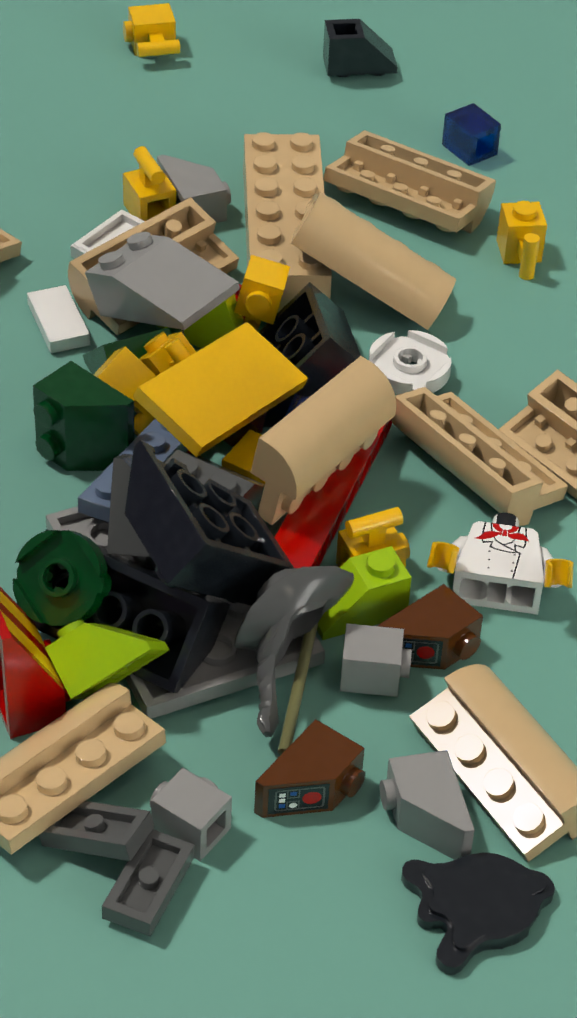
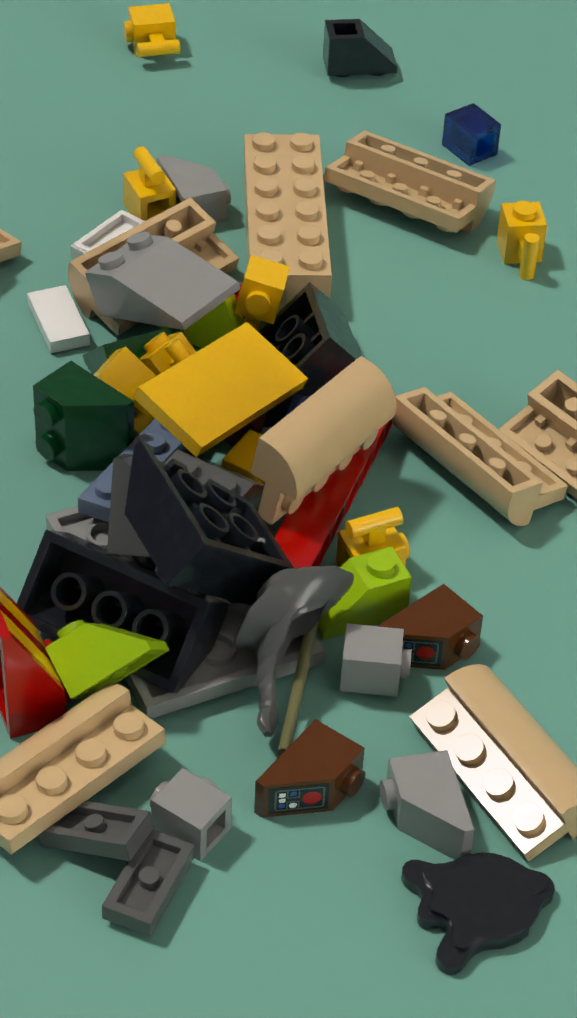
dark green plate [13,530,112,627] -> none
tan brick [291,192,456,330] -> none
white plate [369,330,451,395] -> none
white torso [427,513,574,615] -> none

